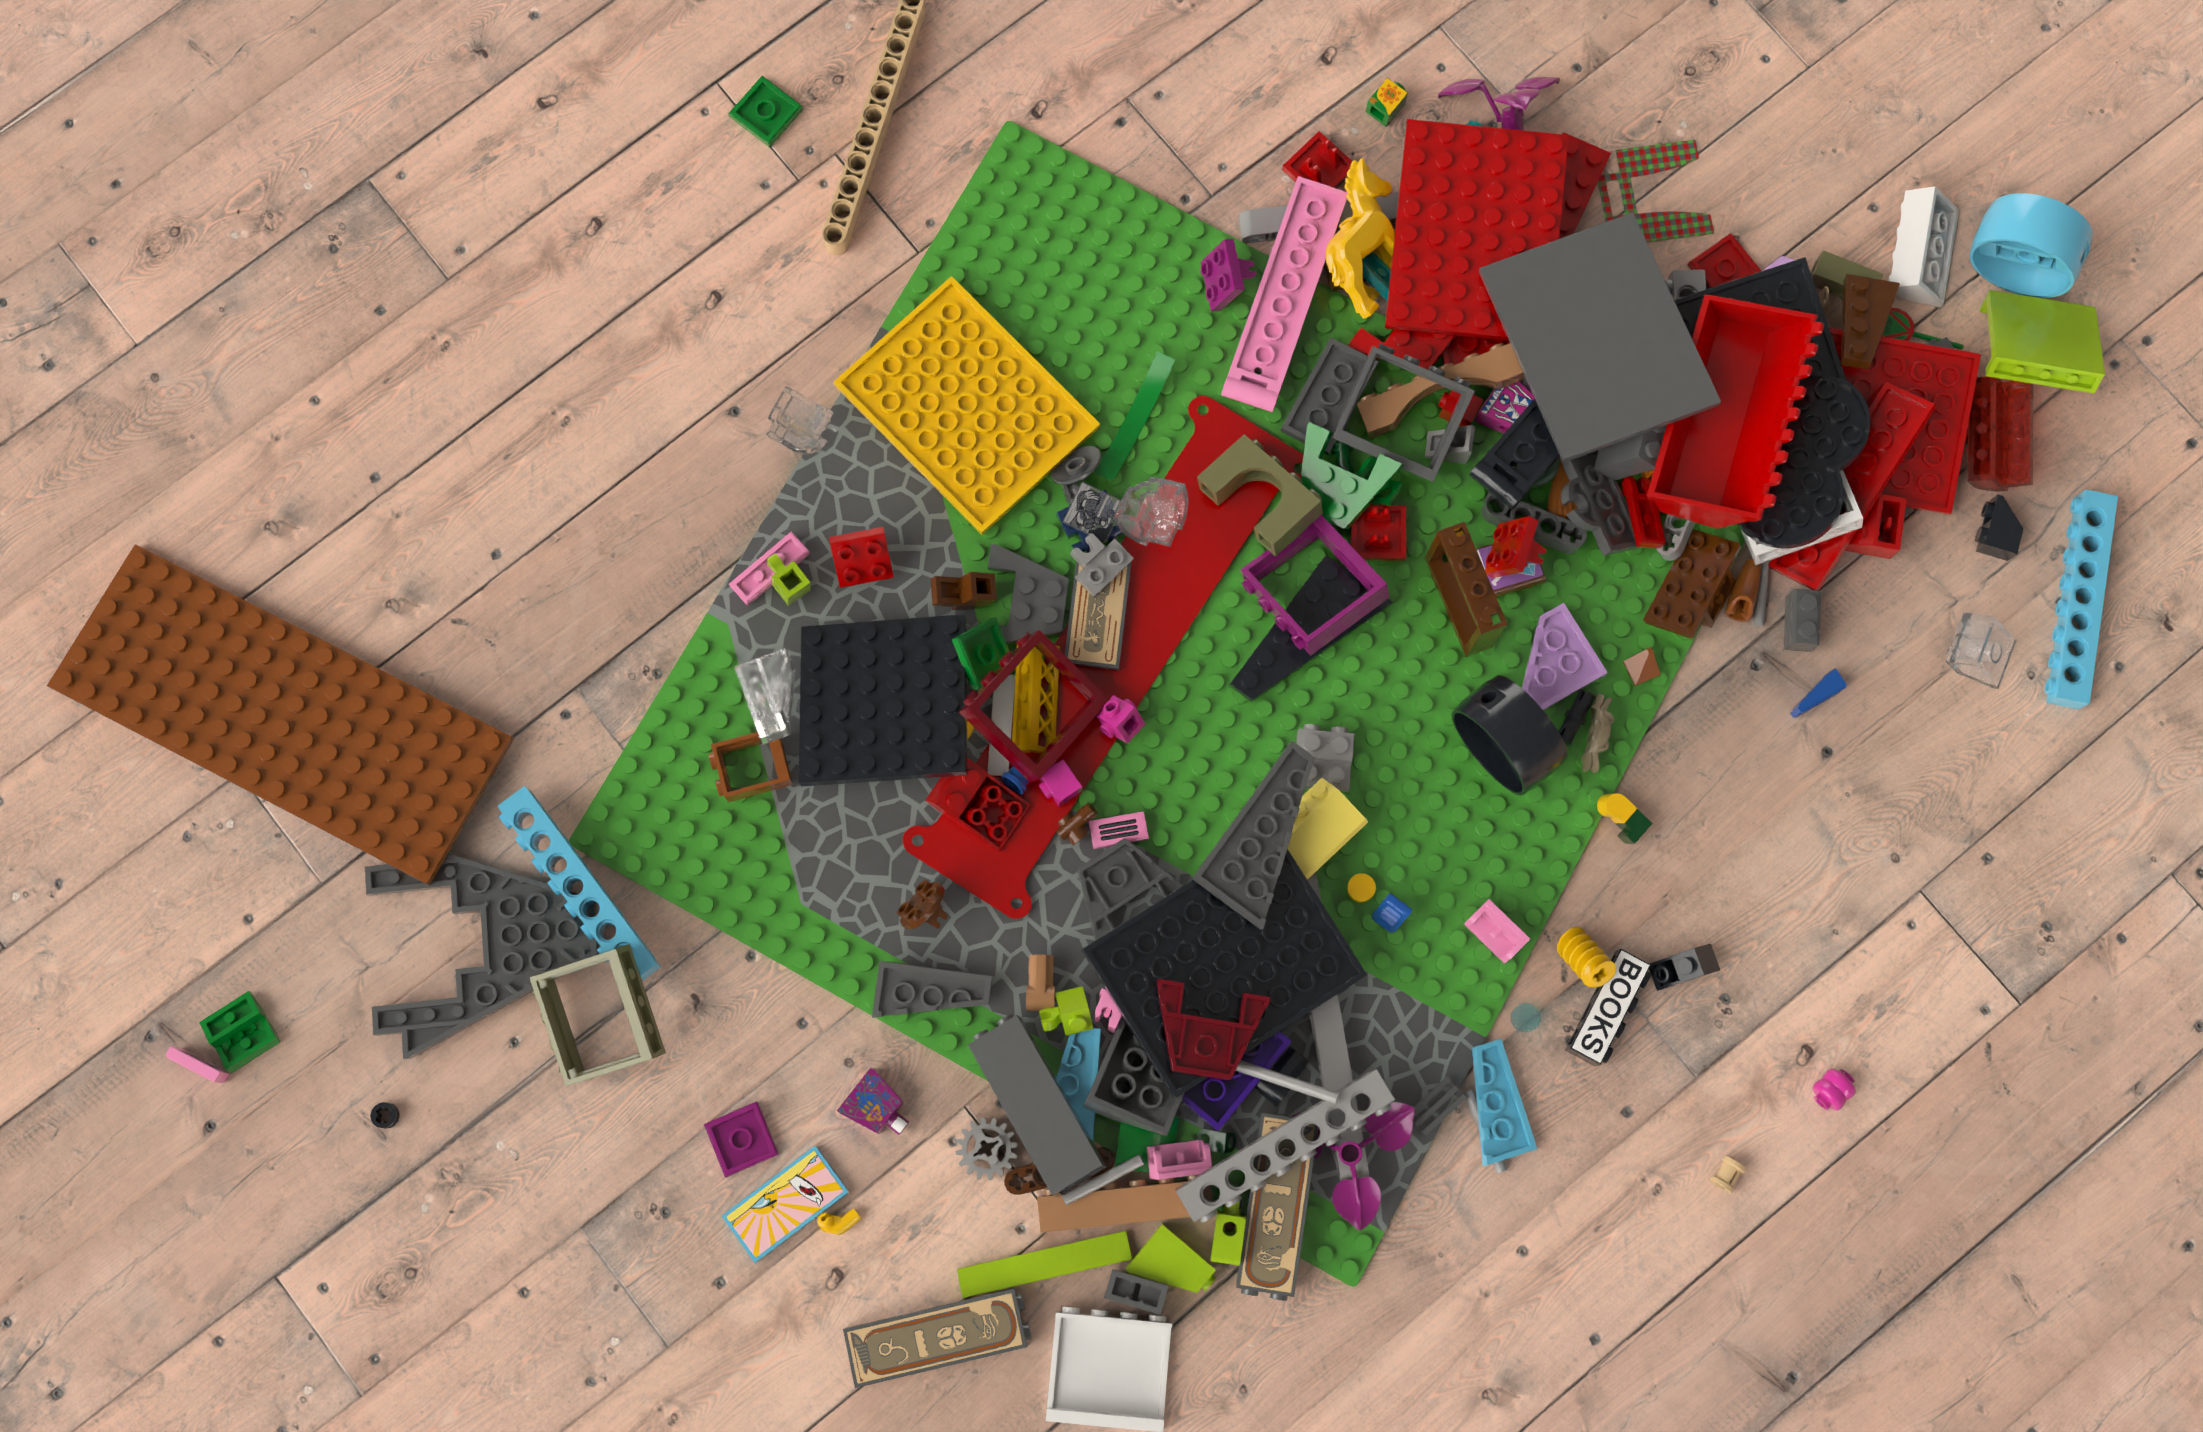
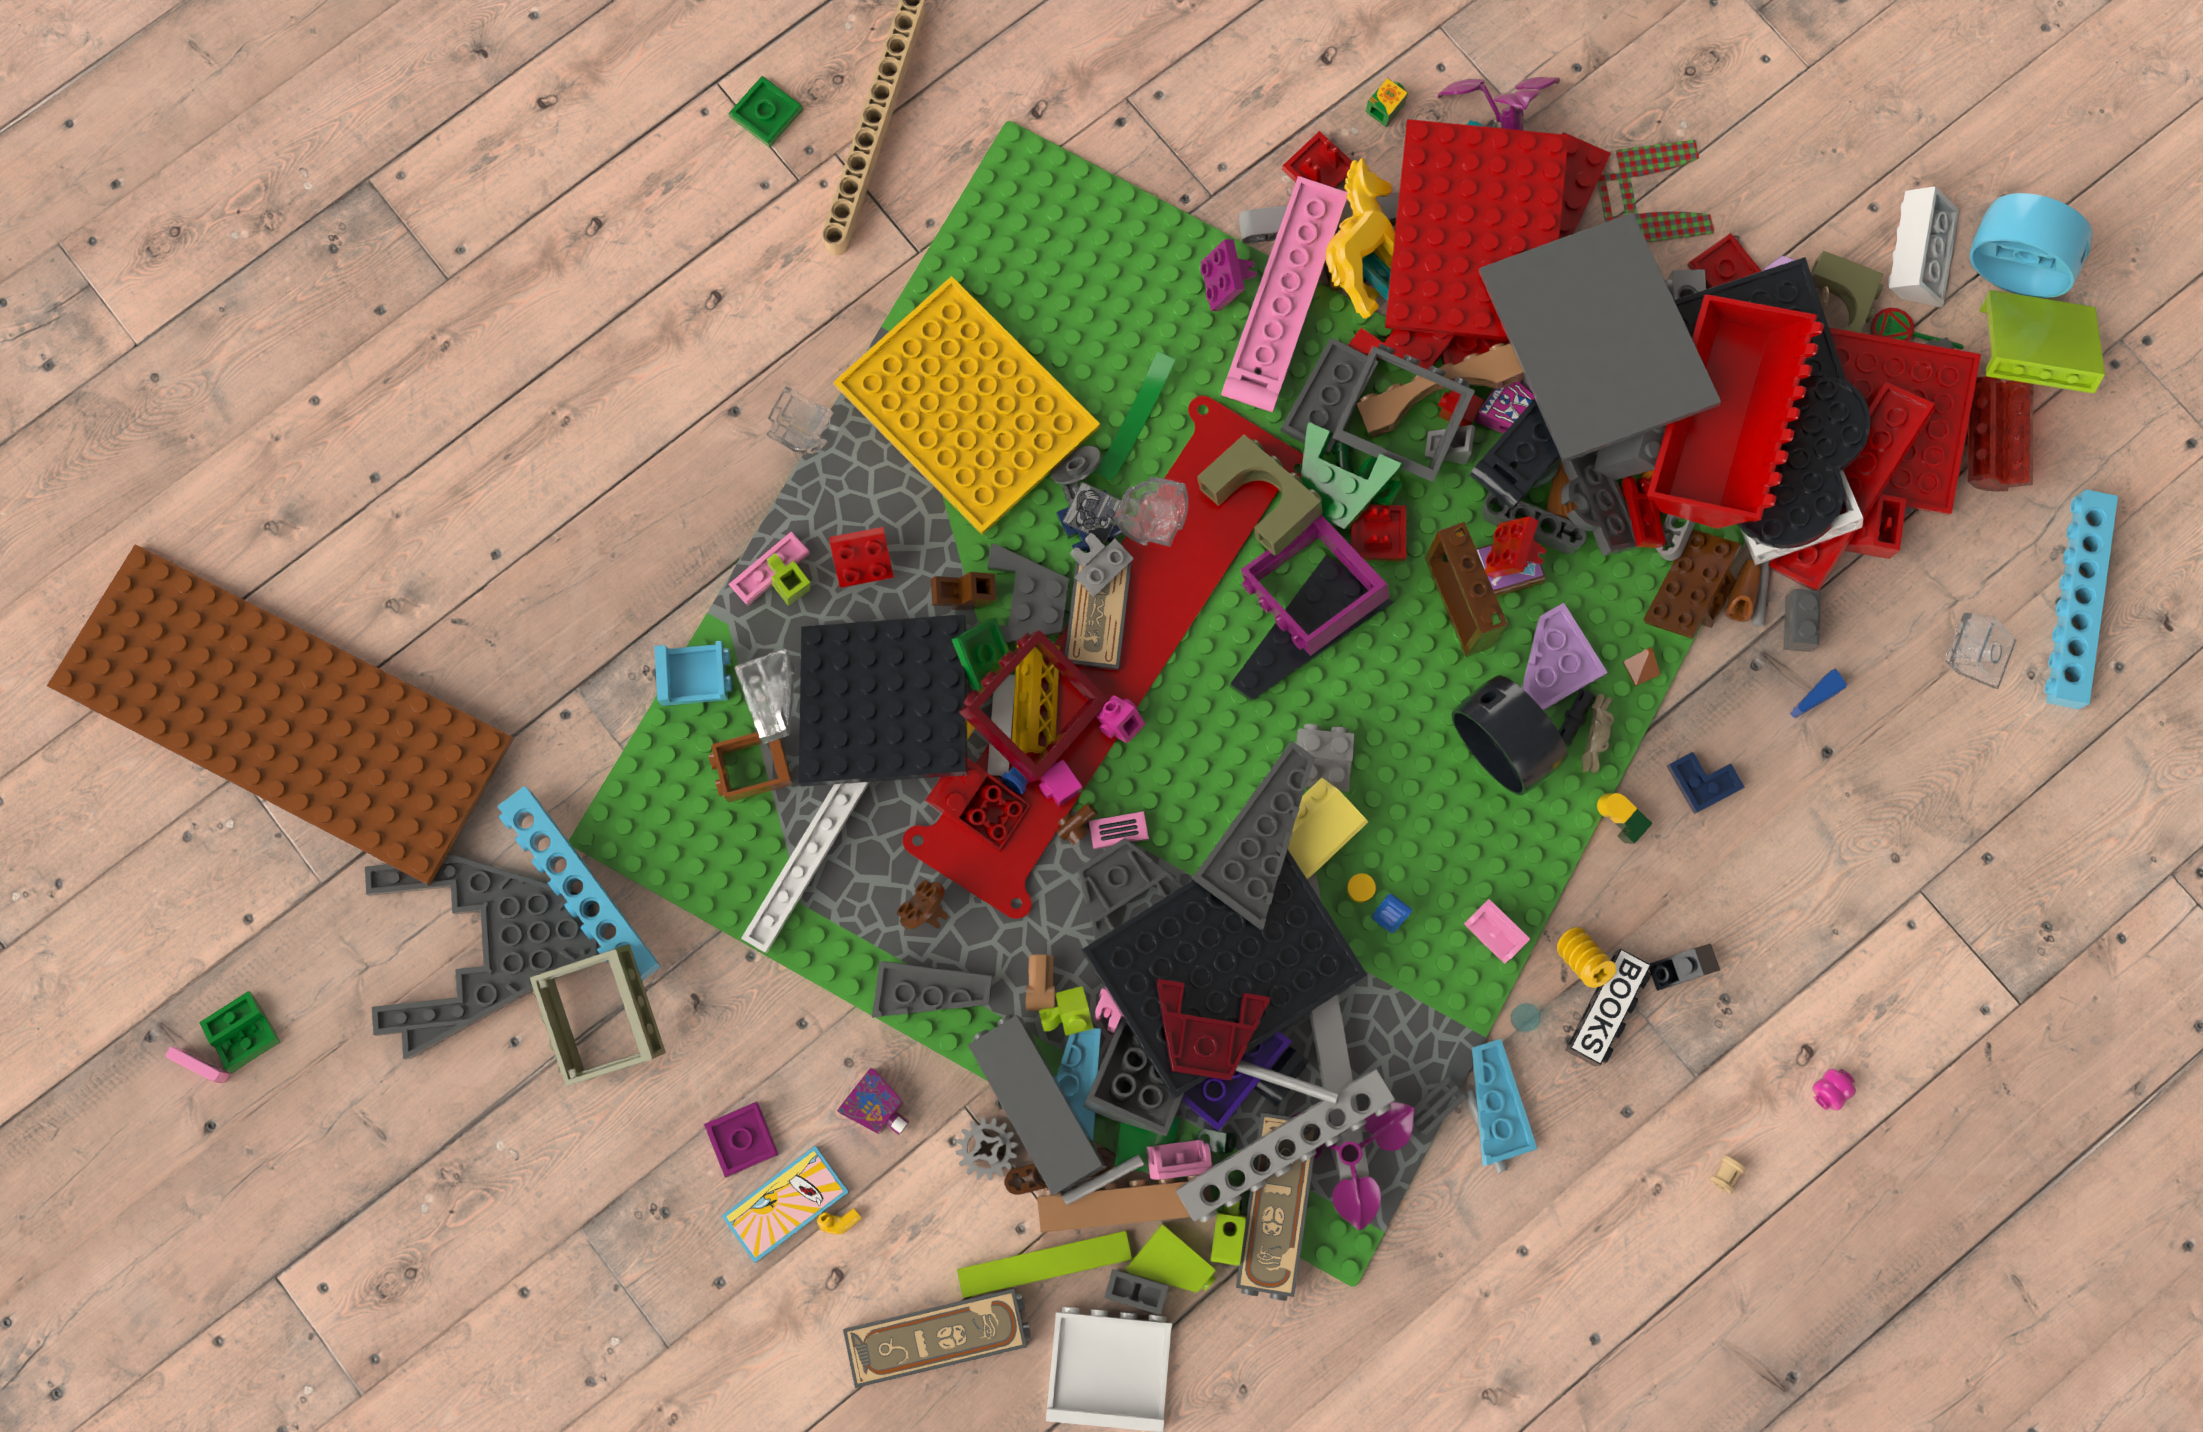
black bush [370,1102,400,1129] -> none
reddish brown wing [1841,274,1900,369] -> none
black slope [1975,494,2023,561] -> none
none -> medium azure panel [654,641,732,706]
none -> white plate [741,782,870,954]
none -> dark blue plate [1667,752,1745,814]

